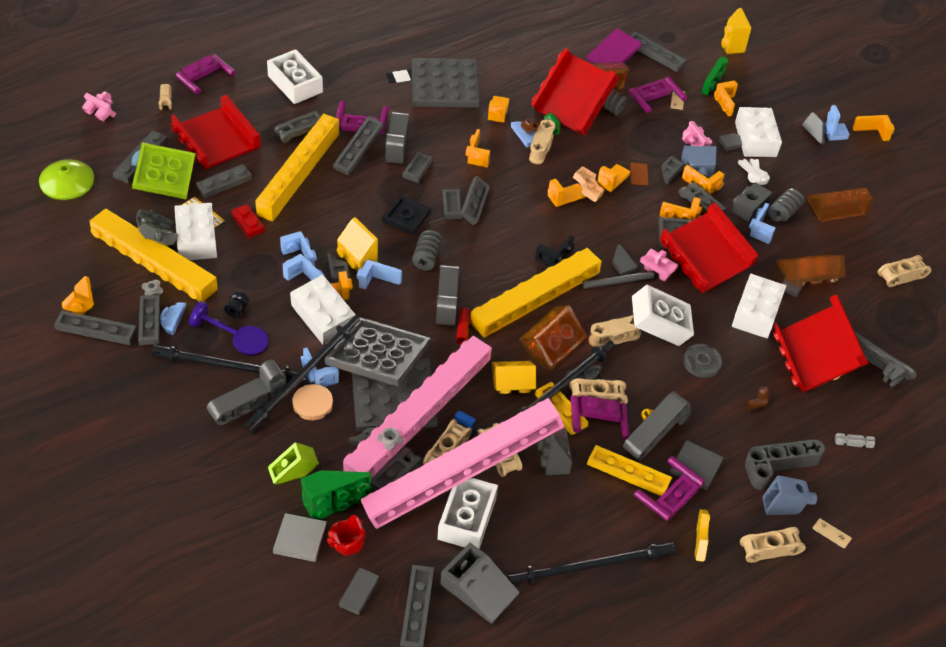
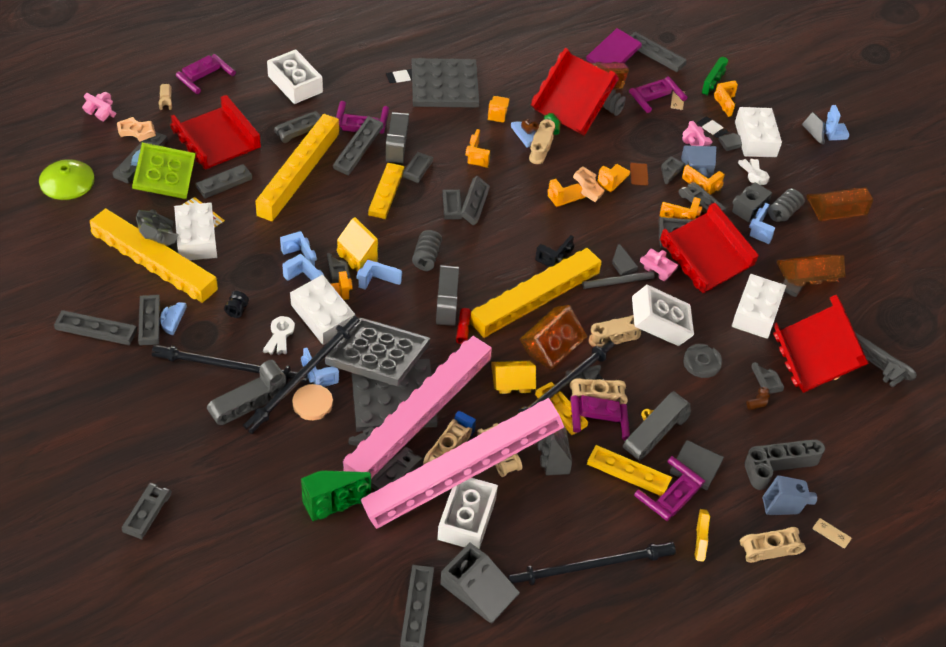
light orange bracket [62,276,94,315] -> none
light grey plate [142,280,163,295] -> none
dark purple piece [189,301,268,355] -> none
red plate [231,204,265,238] -> none
lime slope [268,442,319,484] -> none
light grey tile [273,513,327,562] -> none
red cap [327,515,366,556] -> none
dark grey tile [339,567,379,615] -> none
light grey plate [378,428,403,450] -> none
black plate [382,195,431,235] -> none
yellow slope [721,8,751,54] -> none
light grey axle [835,433,875,448] -> none
light orange bracket [852,115,894,141] -> none
tan piece [878,255,931,287] -> none
none -> light nougat tile [117,117,156,142]
none -> dark grey plate [122,483,171,539]
none -> white piece [263,316,295,355]
none -> yellow plate [368,163,404,219]
none -> sticker [697,116,729,139]
none -> dark grey tile [751,362,784,394]

